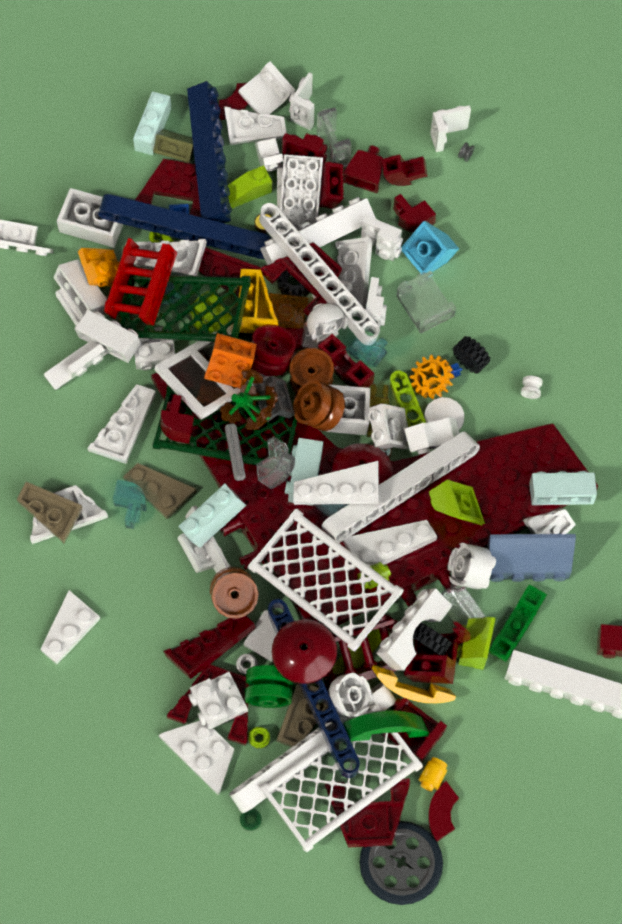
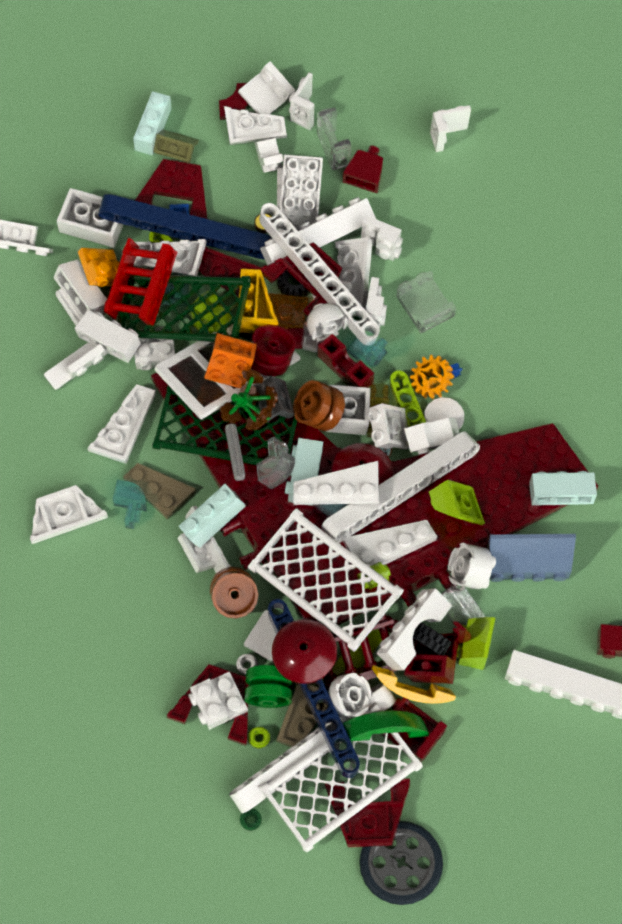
dark tan wing [17,482,83,544] -> none
white wing [41,590,100,665] -> none
white wing [159,721,234,795] -> none
dark red brick [160,394,194,444] -> none
dark red wing [163,616,256,680] -> none
dark blue brick [187,81,232,223] -> none
lime slope [227,165,272,208] -> none
dark red plate [282,133,328,165] -> none
dark orange wheel [290,348,334,394] -> none
dark red brick [319,162,344,209] -> none
dark red brick [382,154,428,186] -> none
dark red brick [393,194,436,232] -> none
medium azure slope [401,221,459,277] -> none
yellow brick [418,757,448,792] -> none
dark red tile [428,781,459,842] -> none
black tyre [453,336,490,374] -> none
dark grey bush [458,142,475,162] -> none
green slope [489,584,547,662] -> none
white wheel [521,376,543,399] -> none
white wing [523,508,576,534] -> none

